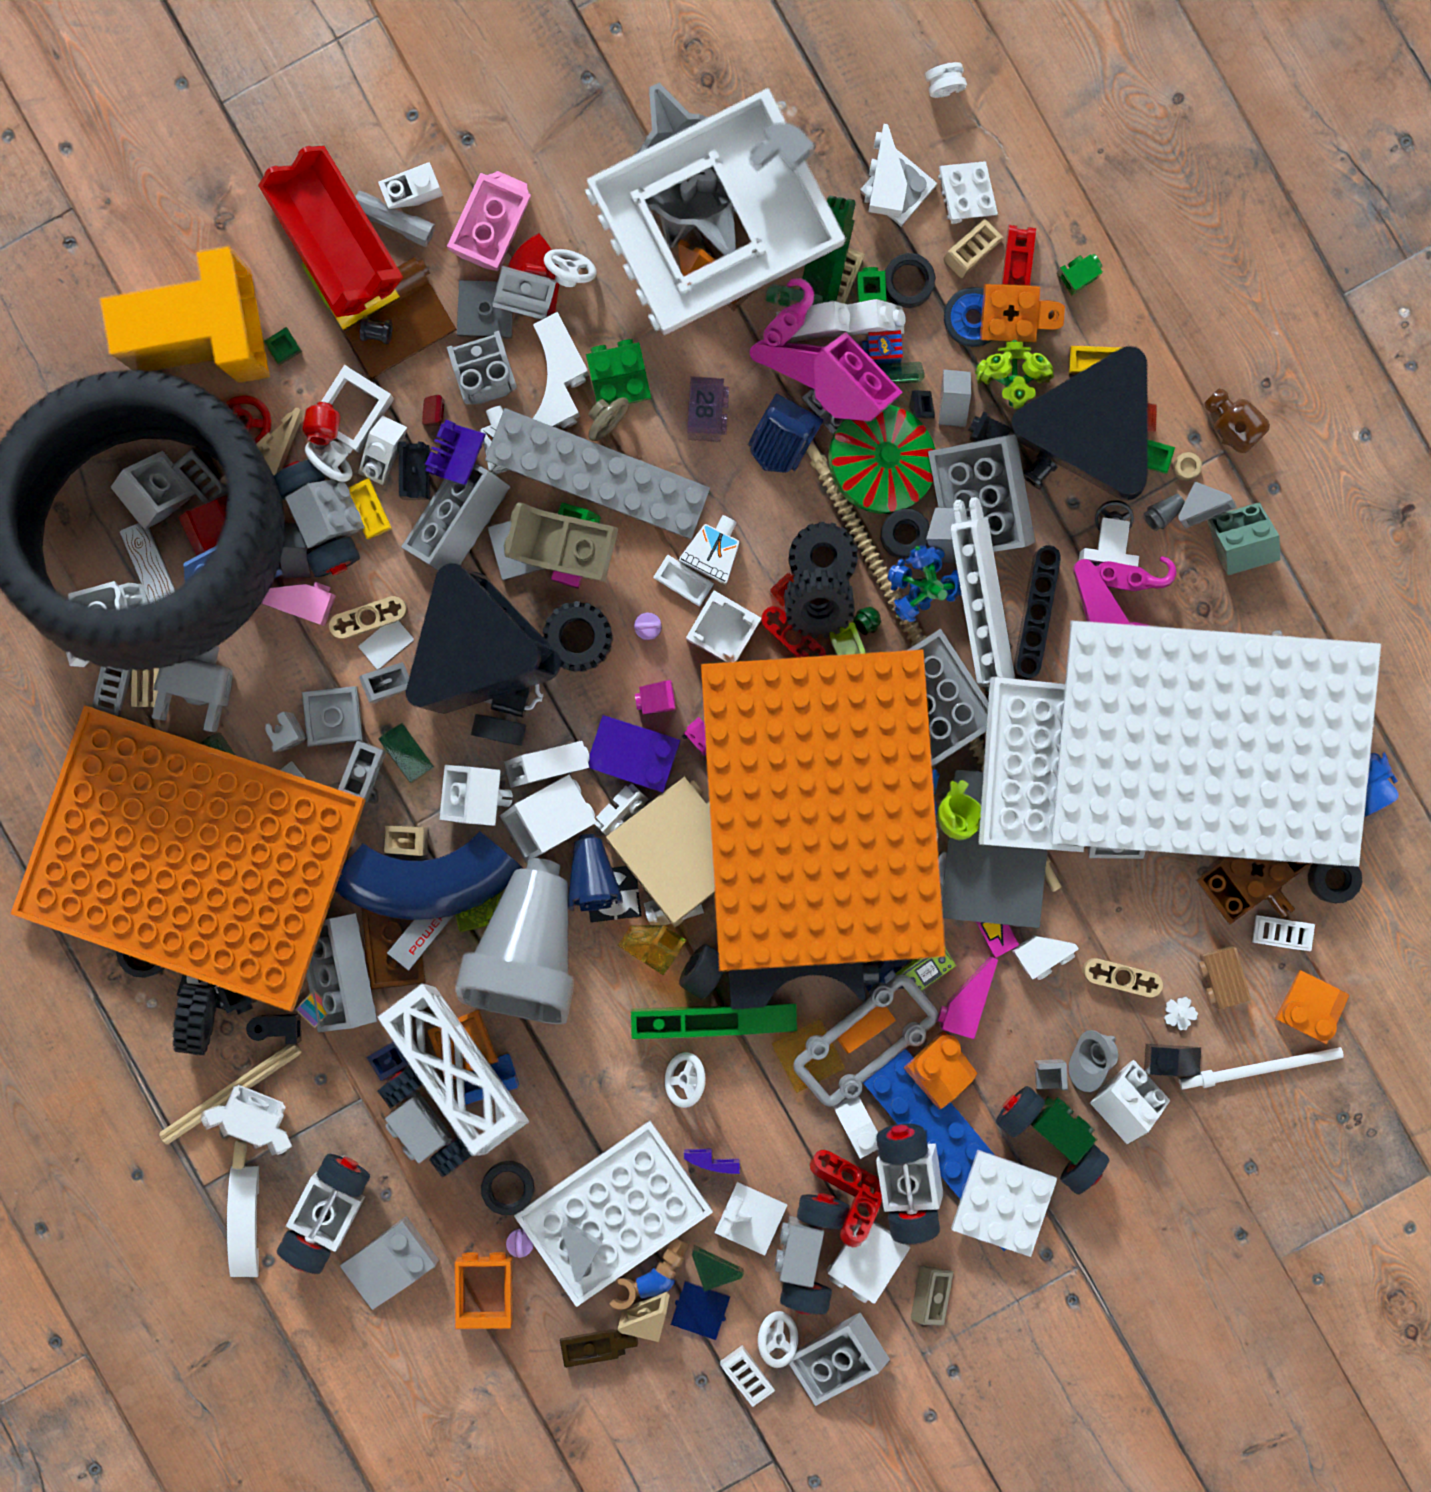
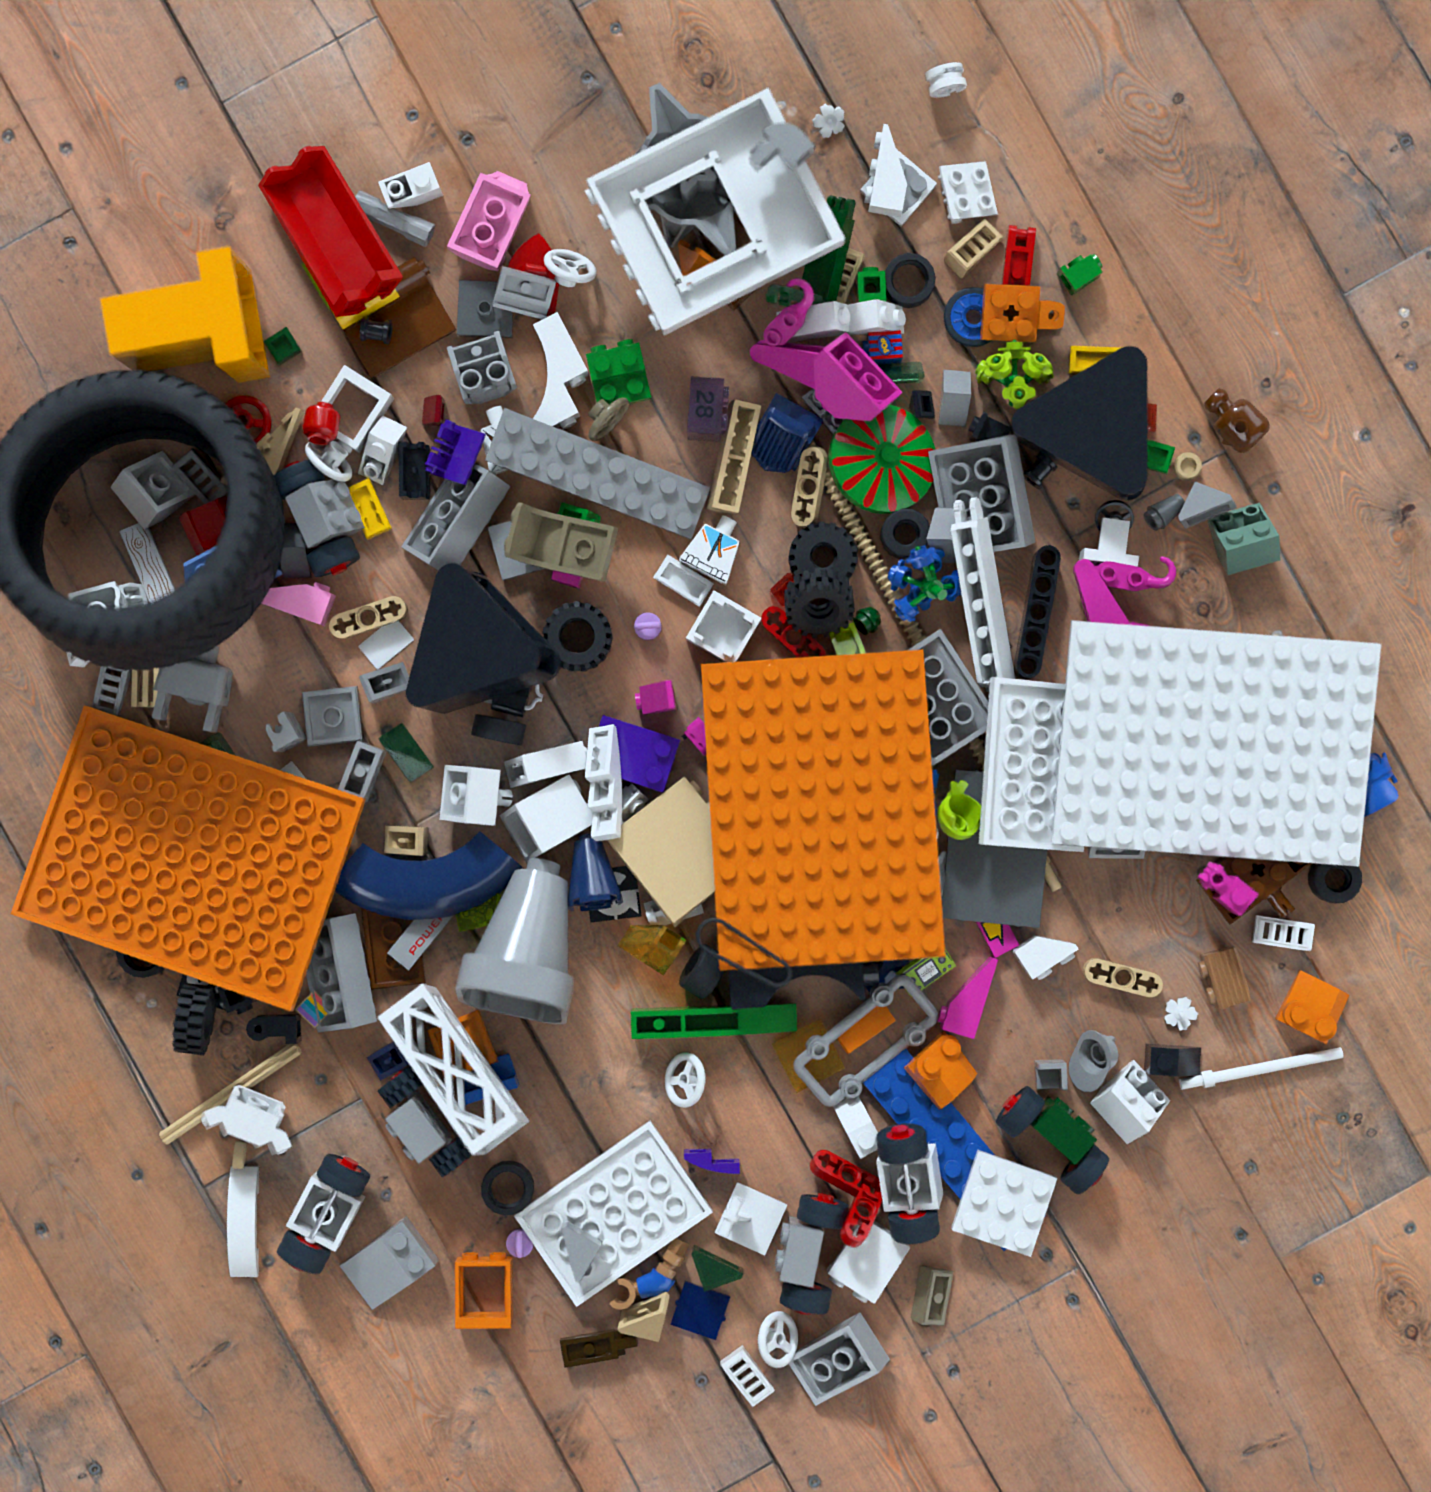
none -> white slope [585,724,622,841]
none -> black piece [696,918,792,988]
none -> tan brick [706,399,761,514]
none -> tan beam [791,447,828,526]
none -> white plant [812,104,845,138]
none -> dark pink brick [1197,862,1258,916]

